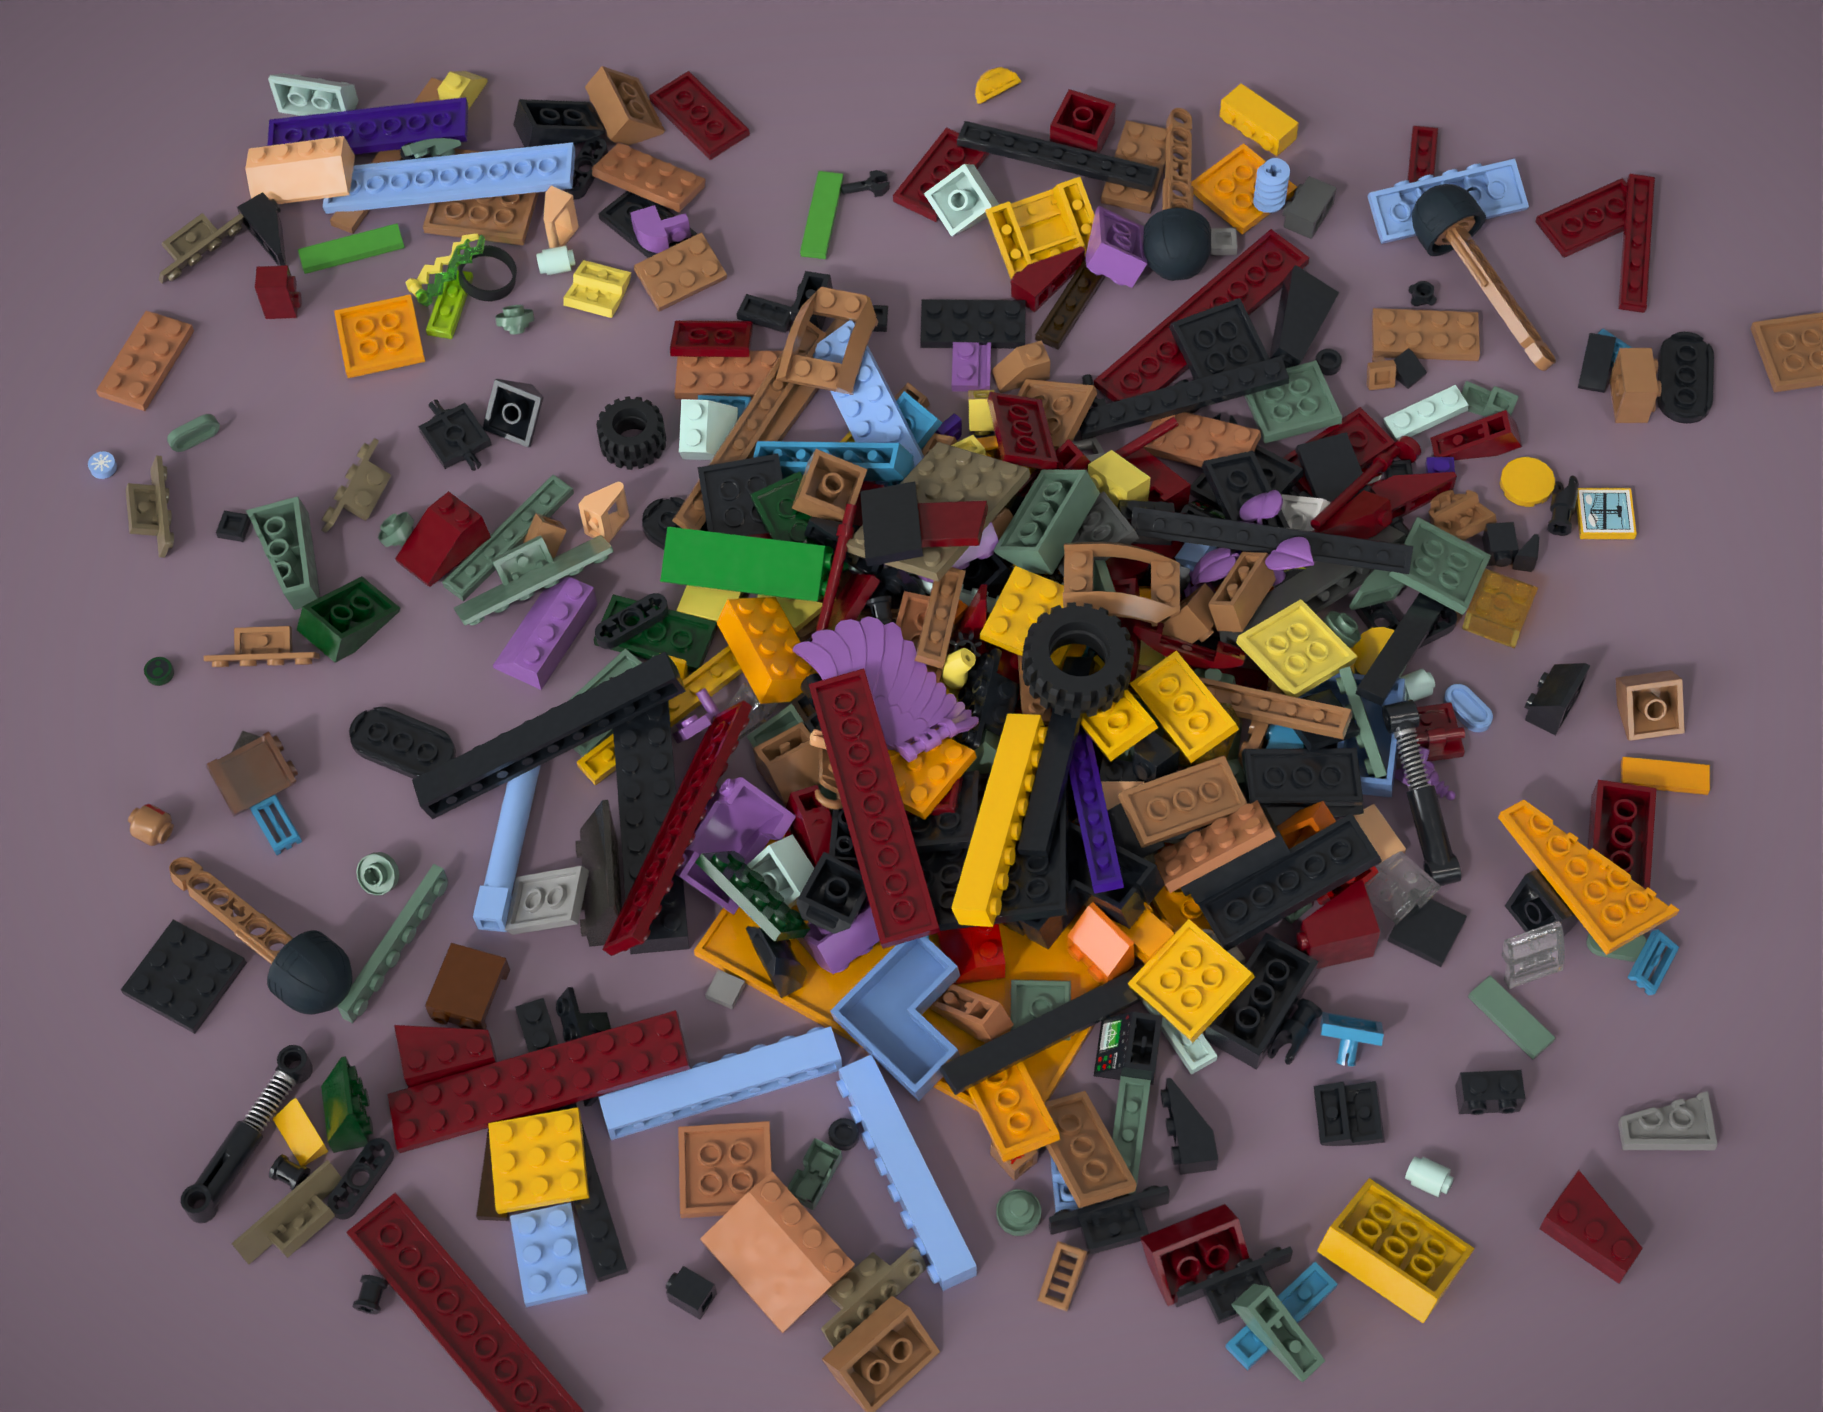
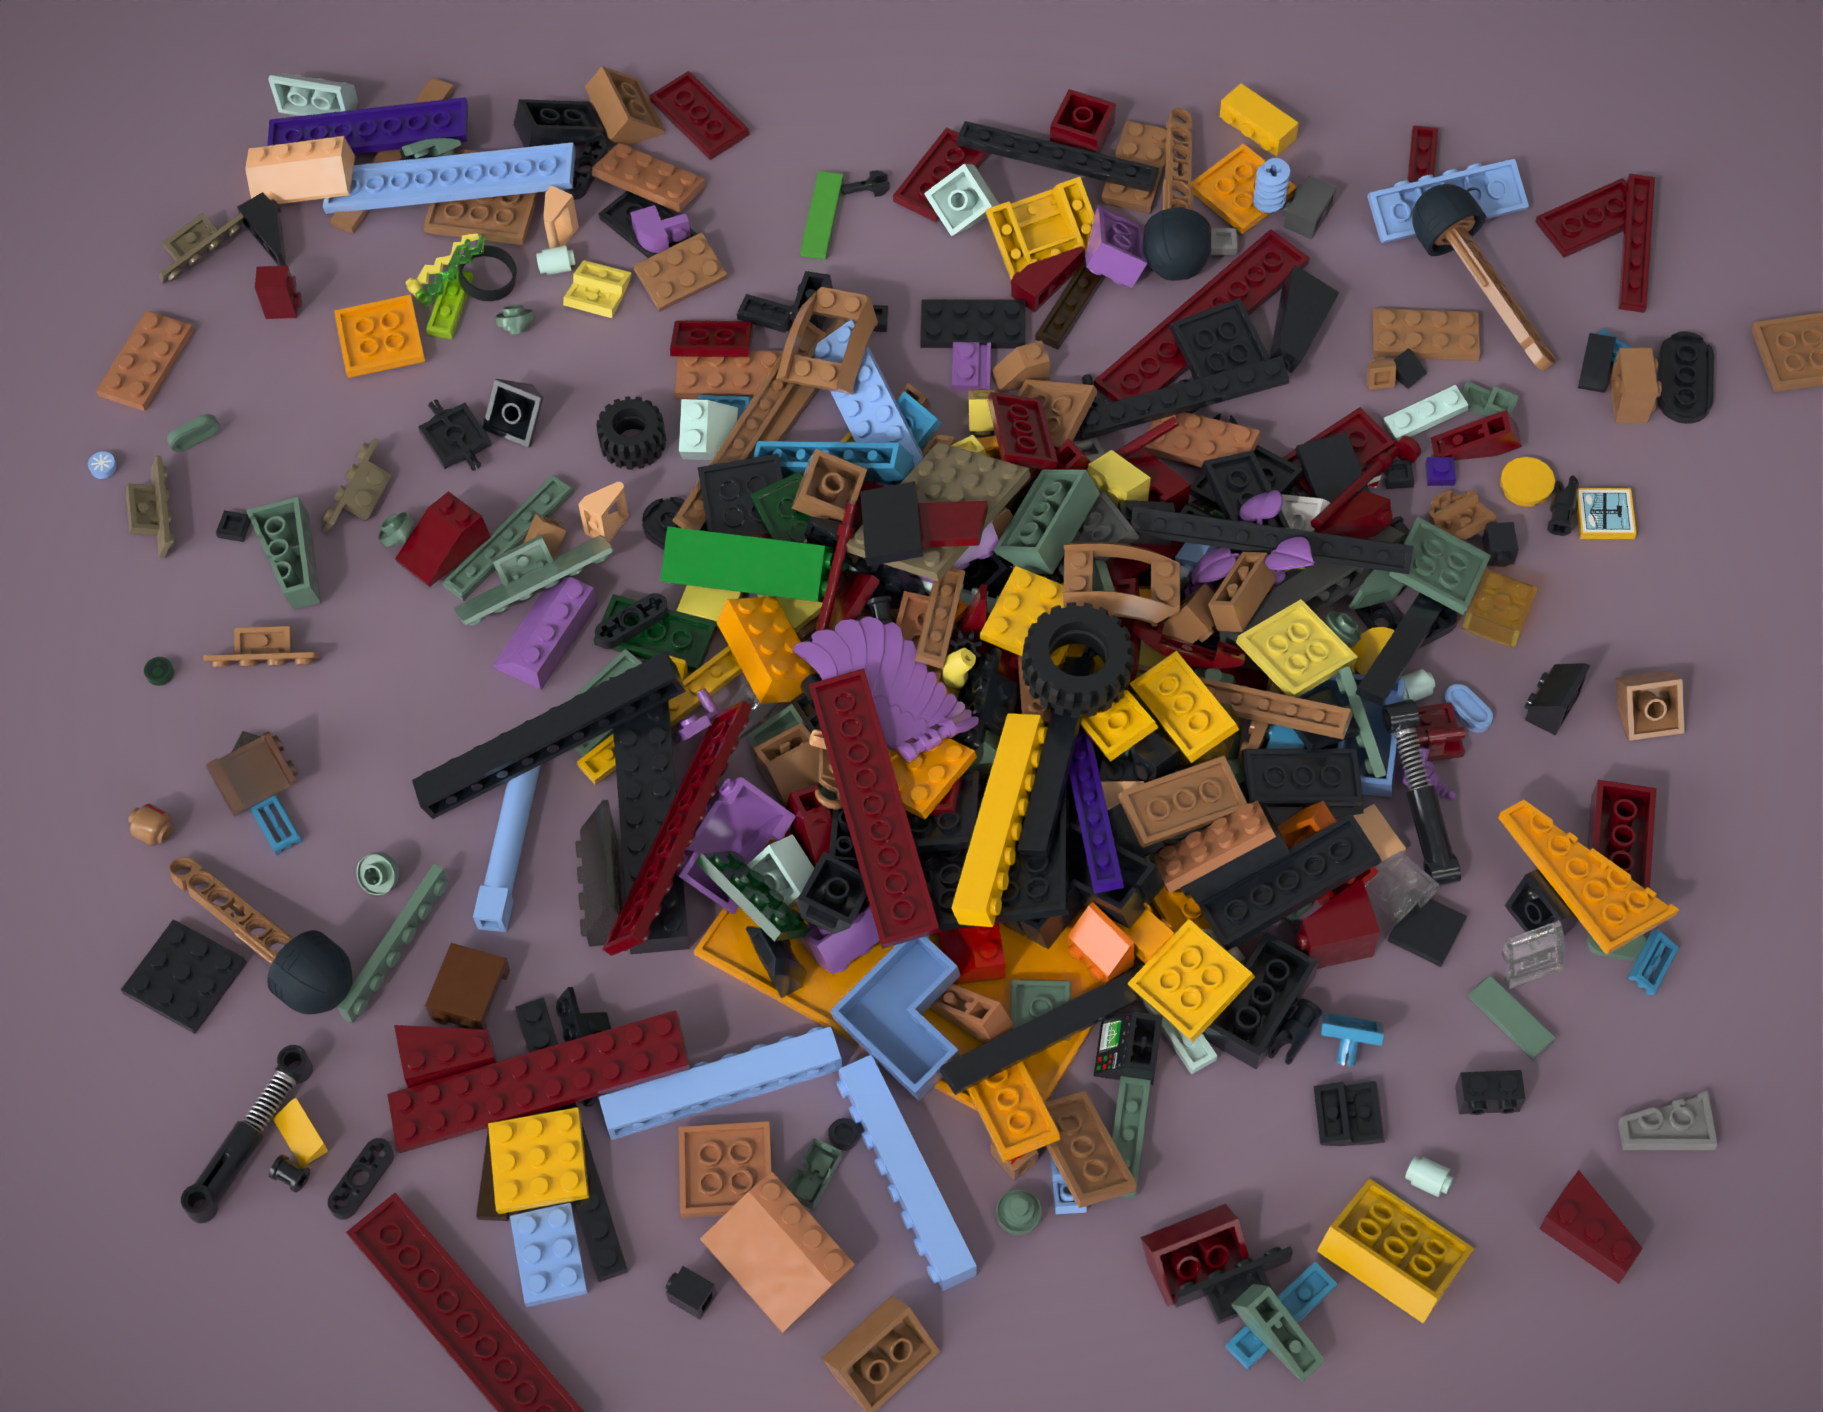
dark tan bracket [231,1160,342,1265] -> none
dark green slope [297,576,400,663] -> none
bright green tile [298,223,405,274] -> none
dark green slope [321,1056,373,1153] -> none
black tile [349,707,456,779] -> none
black bush [352,1275,388,1314] -> none
light yellow slope [437,71,488,110] -> none
light grey plate [505,866,589,935] -> none
light grey tile [705,970,745,1010] -> none
dark tan bracket [821,1246,927,1348] -> none
dark purple plate [935,413,962,441] -> none
yellow plate [975,67,1022,104] -> none
medium nougat slope [1037,1241,1089,1311] -> none
black bracket [1049,1186,1170,1255] -> none
black slope [1160,1078,1219,1175] -> none
sand green plate [1244,361,1342,443] -> none
black tile [1315,349,1342,376] -> none
dark red slope [1370,472,1457,519] -> none
black plate [1408,281,1437,307] -> none
black slope [1512,534,1540,572] -> none
light orange tile [1621,757,1710,795] -> none

